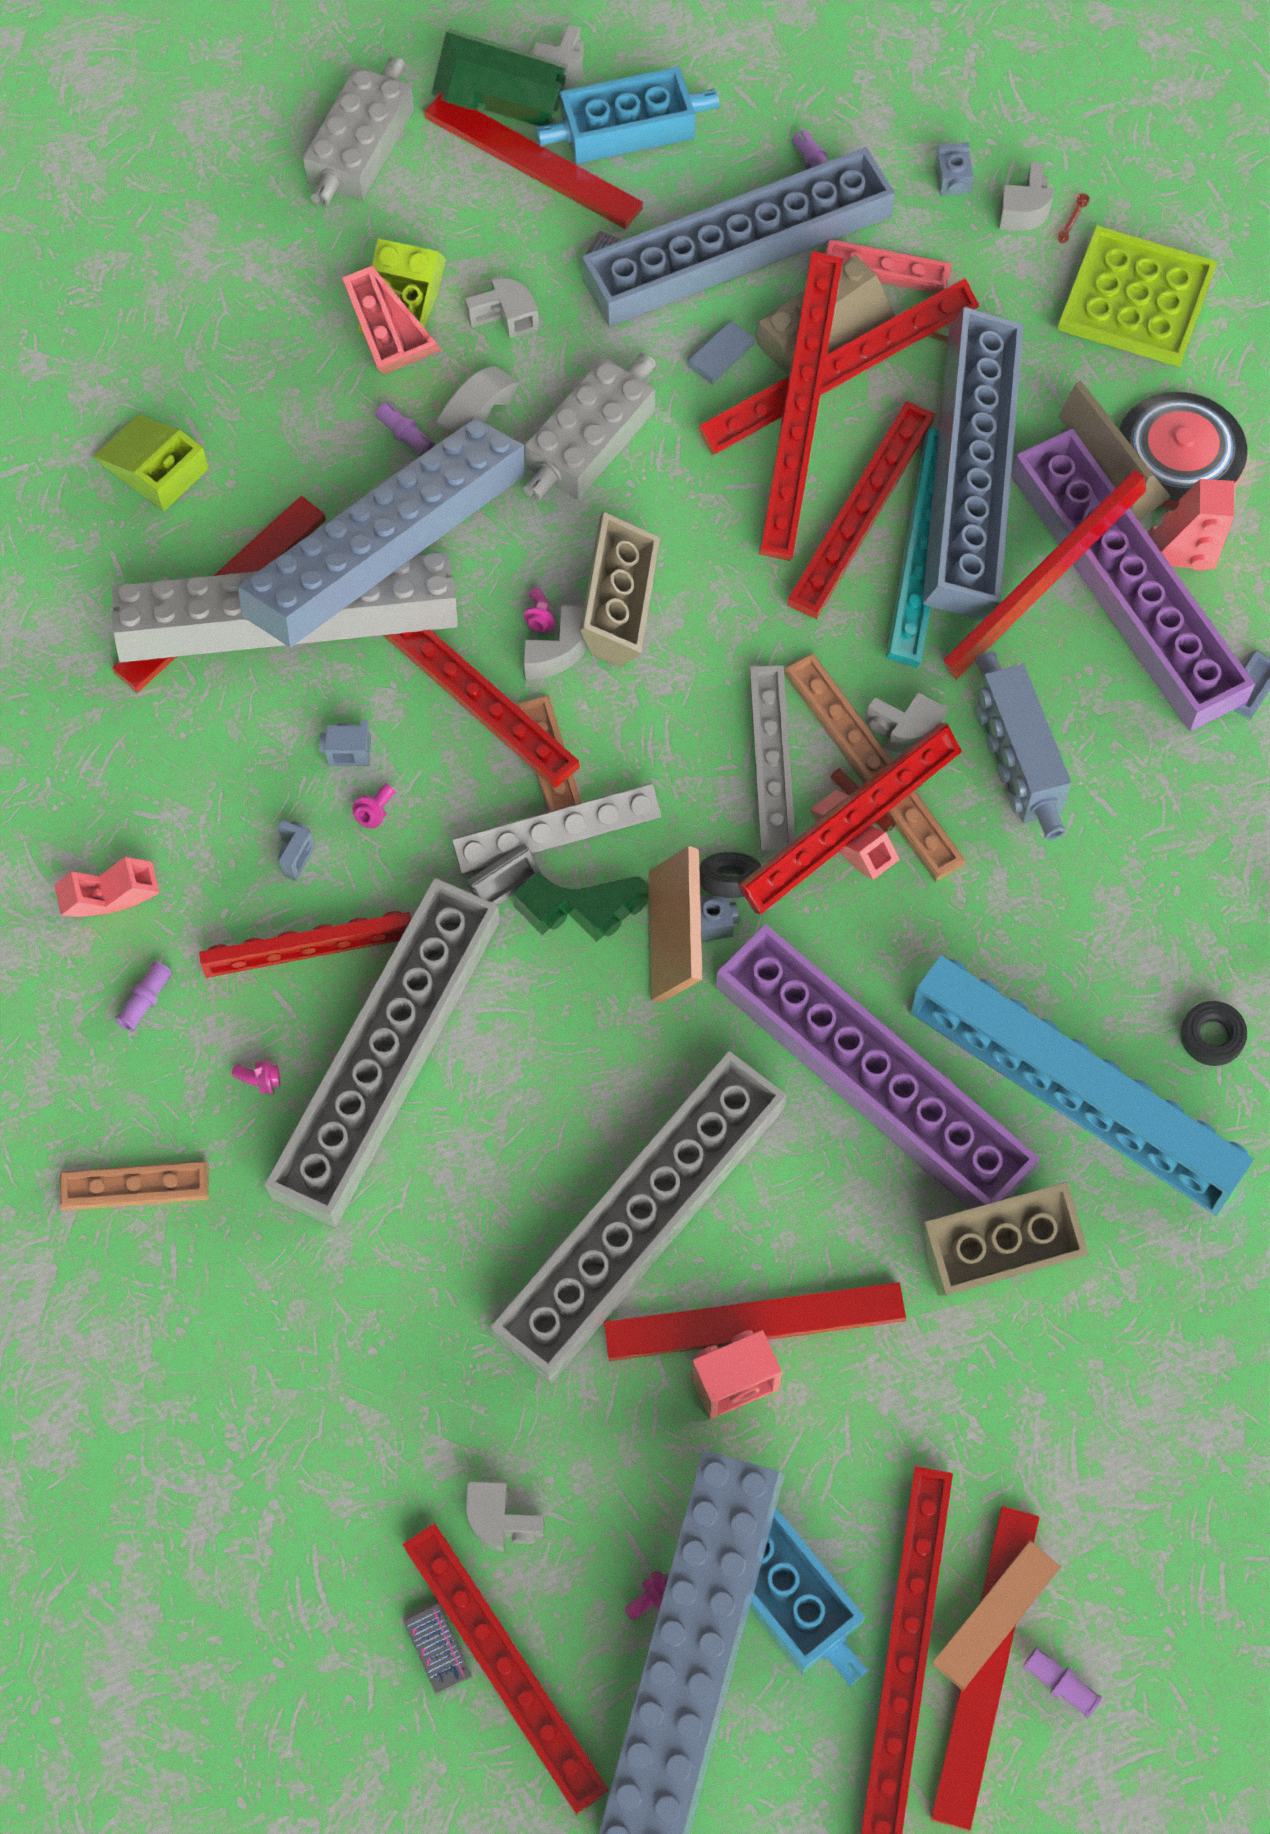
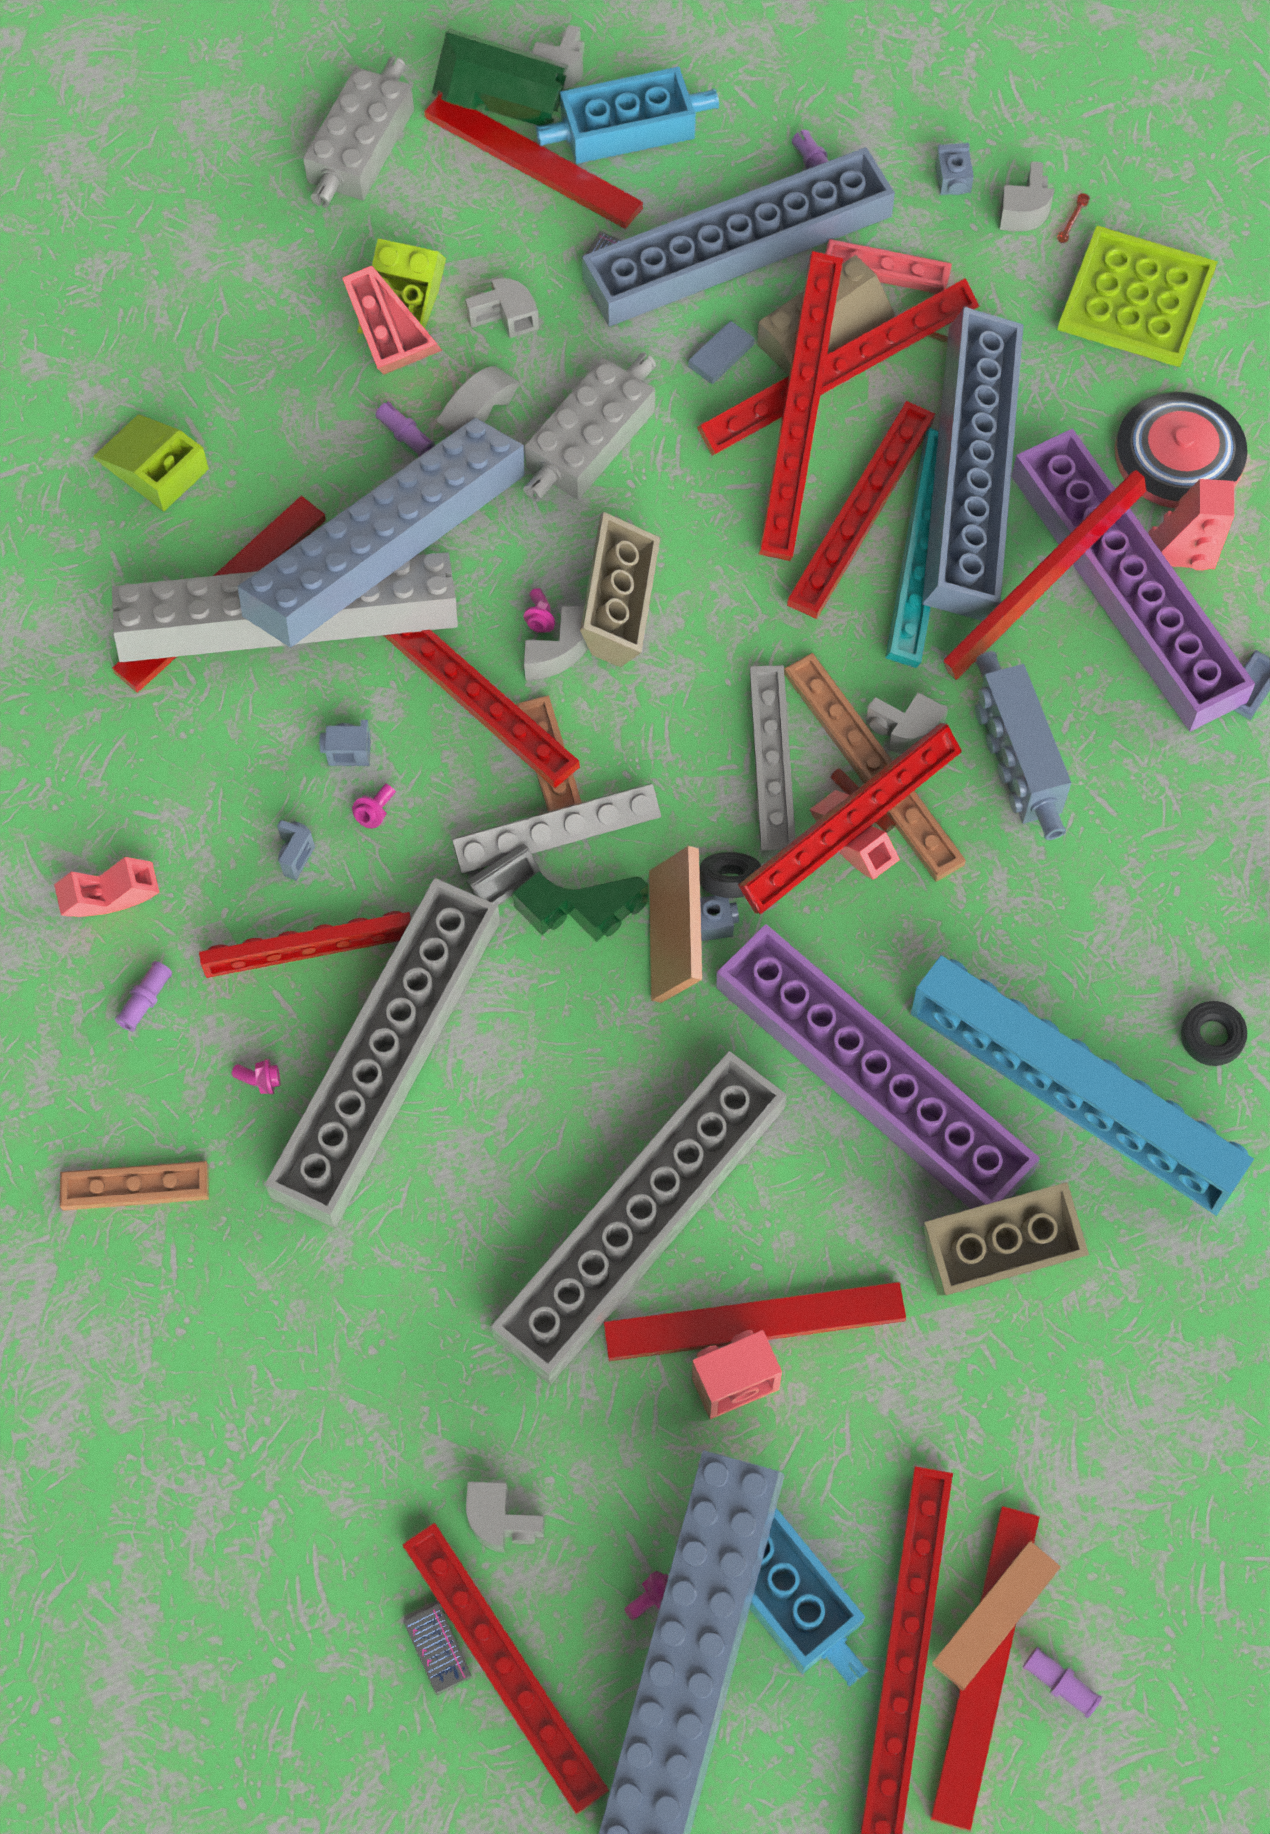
dark tan slope [1058,380,1171,521] -> none

